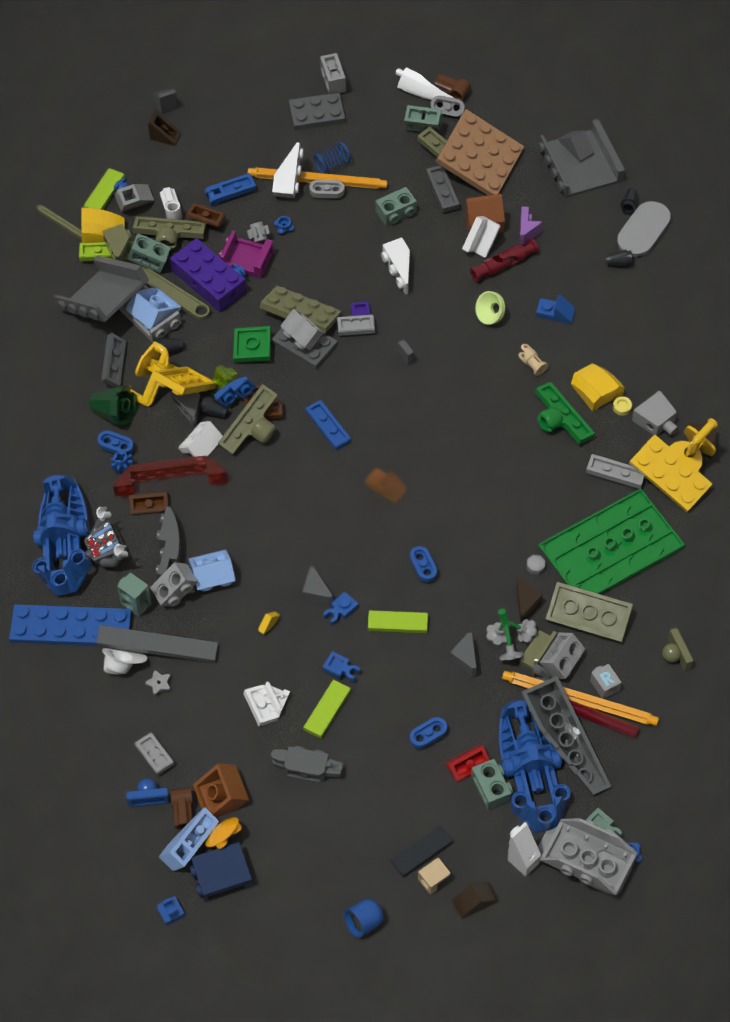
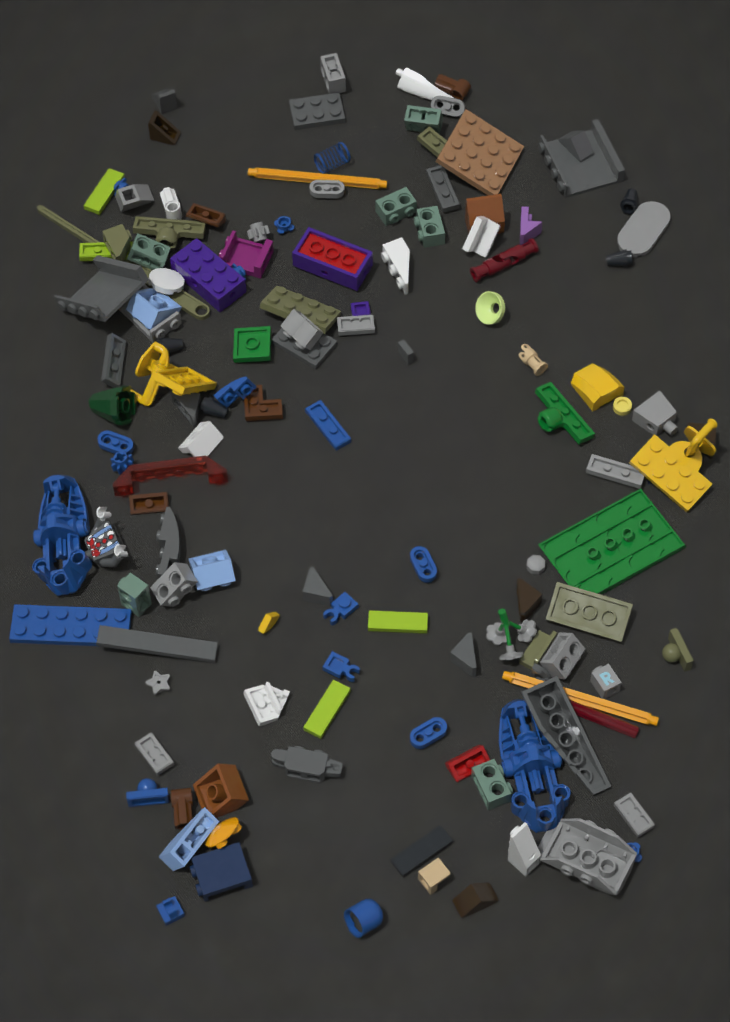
yellow slope [81,208,125,243] -> none
white piece [102,648,147,675] -> none
blue plate [204,173,256,206] -> none
clear neon green tile [213,365,236,389] -> none
olive plate [218,384,278,455] -> none
white slope [272,142,304,198] -> none
clear orange slope [365,467,407,503] -> none
blue slope [536,294,575,324] -> none
sand green plate [585,808,622,837] -> none
none -> white tile [148,268,184,295]
none -> brick [292,227,373,291]
none -> sand green brick [414,206,445,248]
none -> light grey plate [613,793,655,838]

